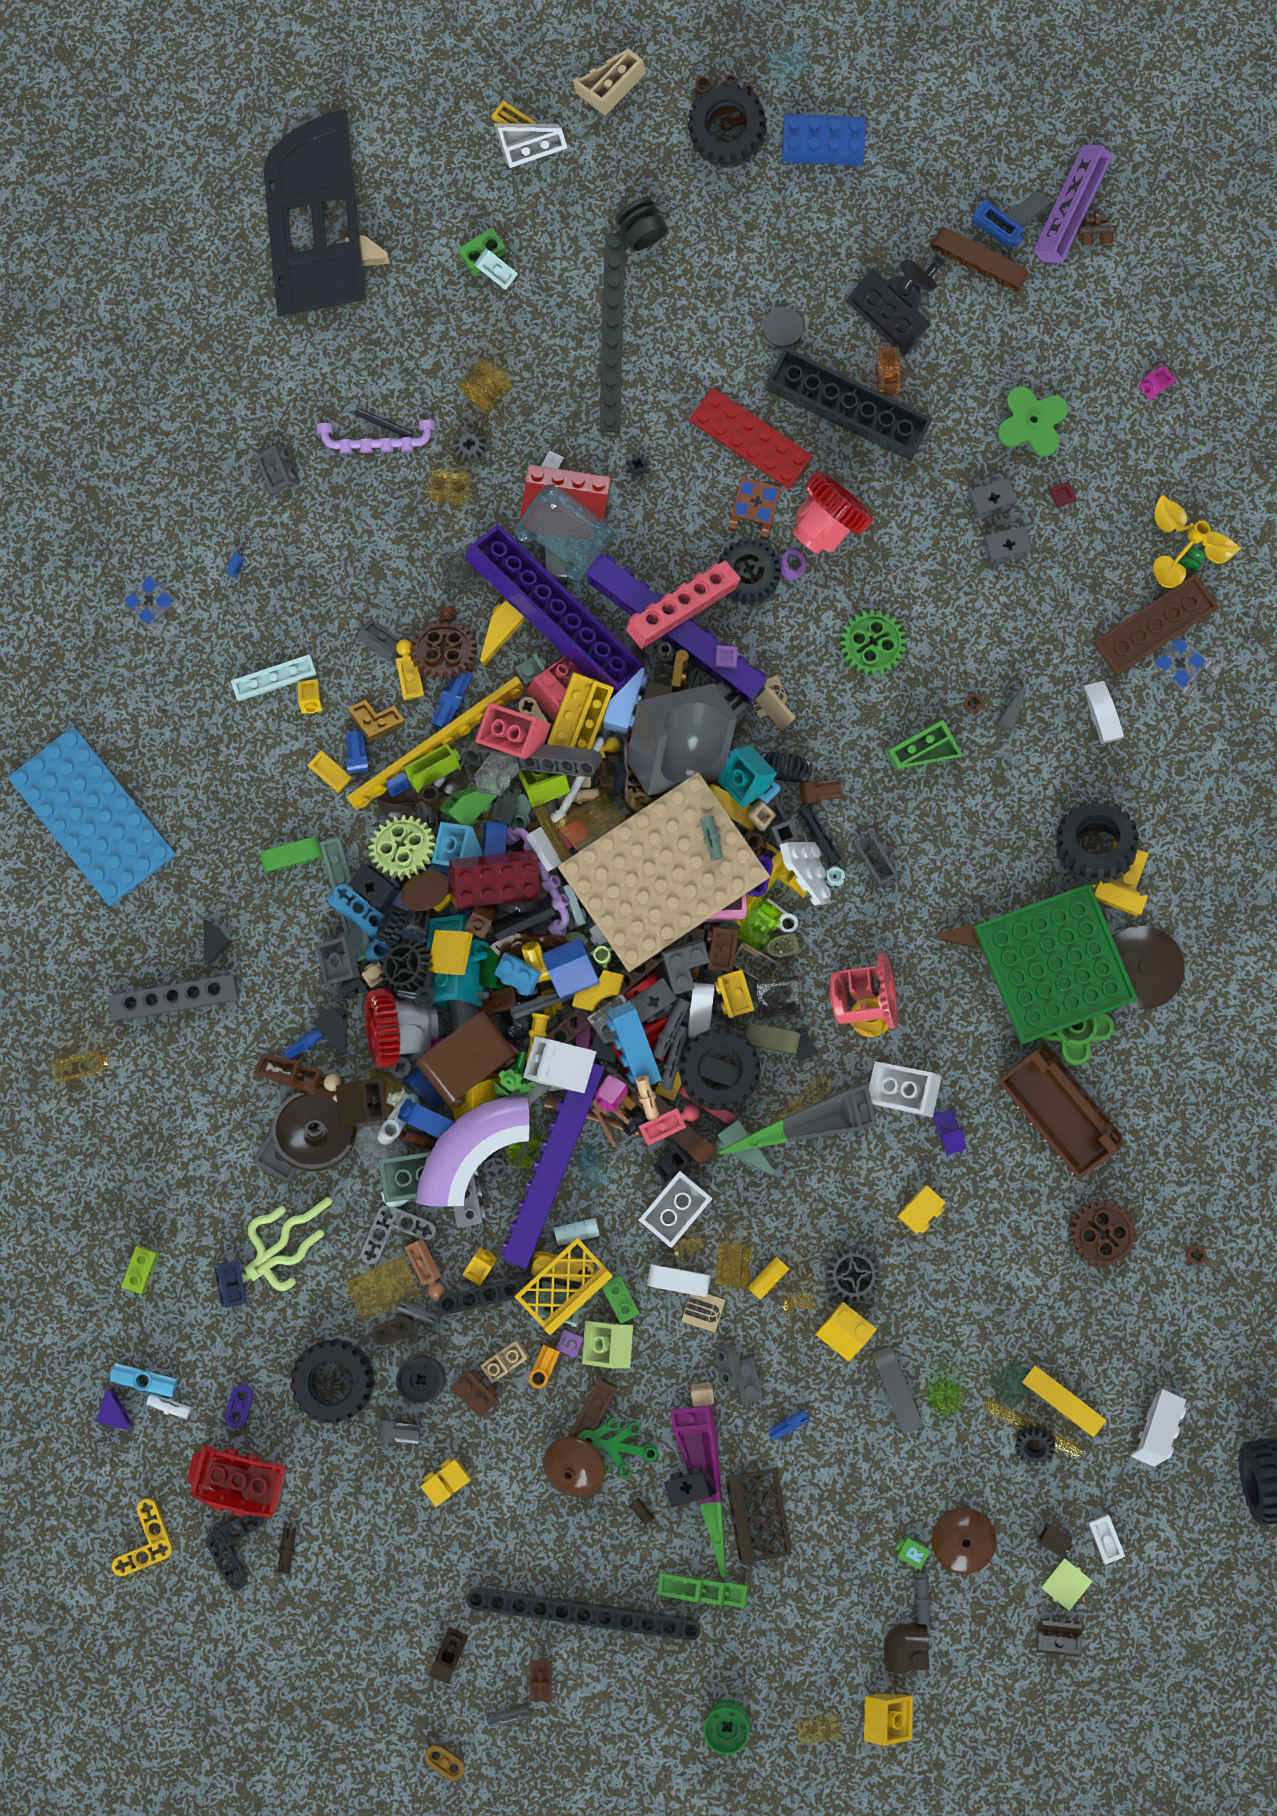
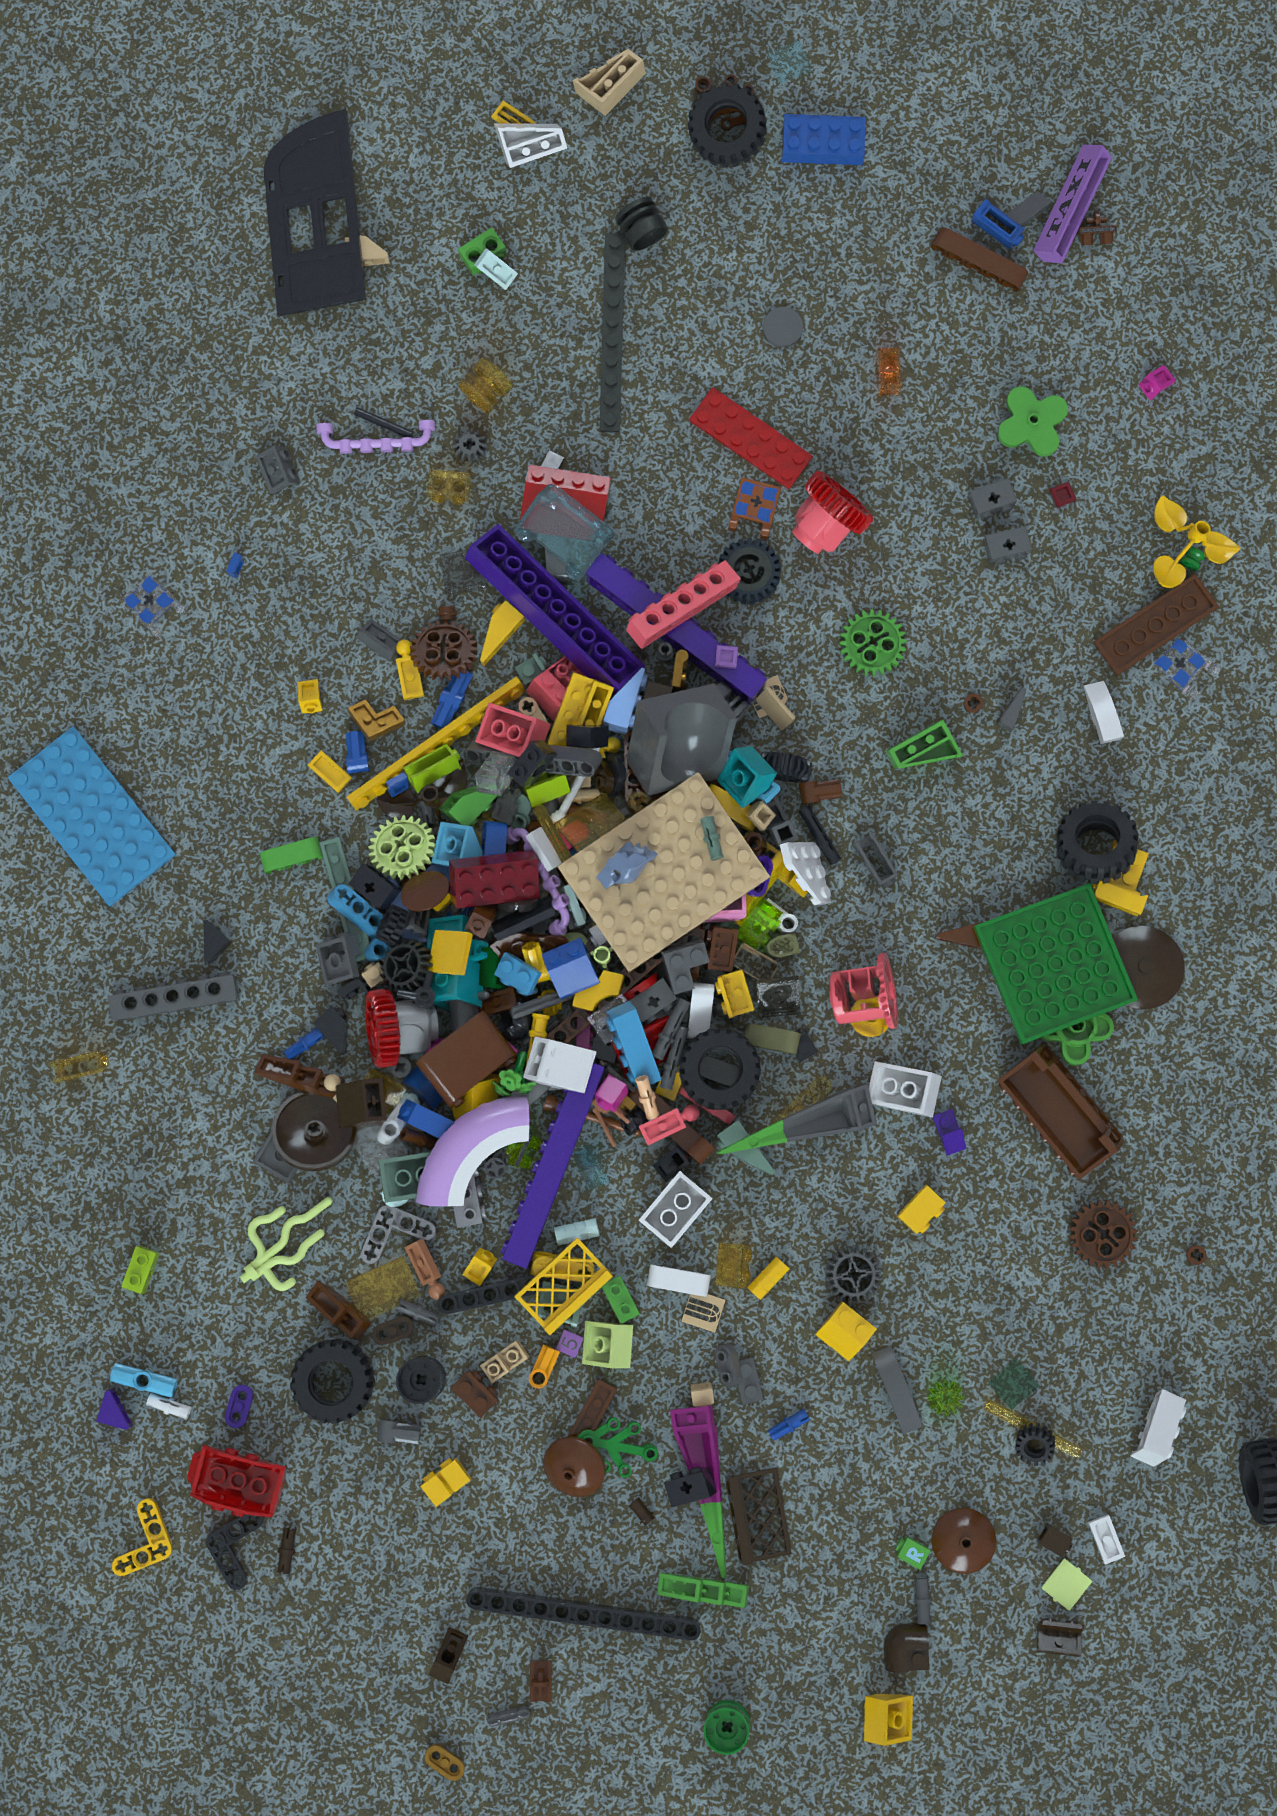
dark blue brick [213,1260,247,1308] -> none
light aqua plate [231,654,317,702] -> none
black gear [626,454,650,480] -> none
clear yellow bracket [674,1237,704,1262] -> none
black brick [765,346,933,462] -> none
medium lavender piece [780,550,806,580] -> none
clear yellow bracket [781,1292,817,1318] -> none
clear yellow tile [795,1714,842,1745] -> none
light aqua plate [825,866,845,886] -> none
black plate [846,256,944,356] -> none
yellow slope [1022,1365,1107,1438] -> none
none -> reddish brown slope [305,1281,372,1339]
none -> black brick [507,740,558,787]
none -> black slope [566,725,609,749]
none -> sand blue piece [596,841,658,889]

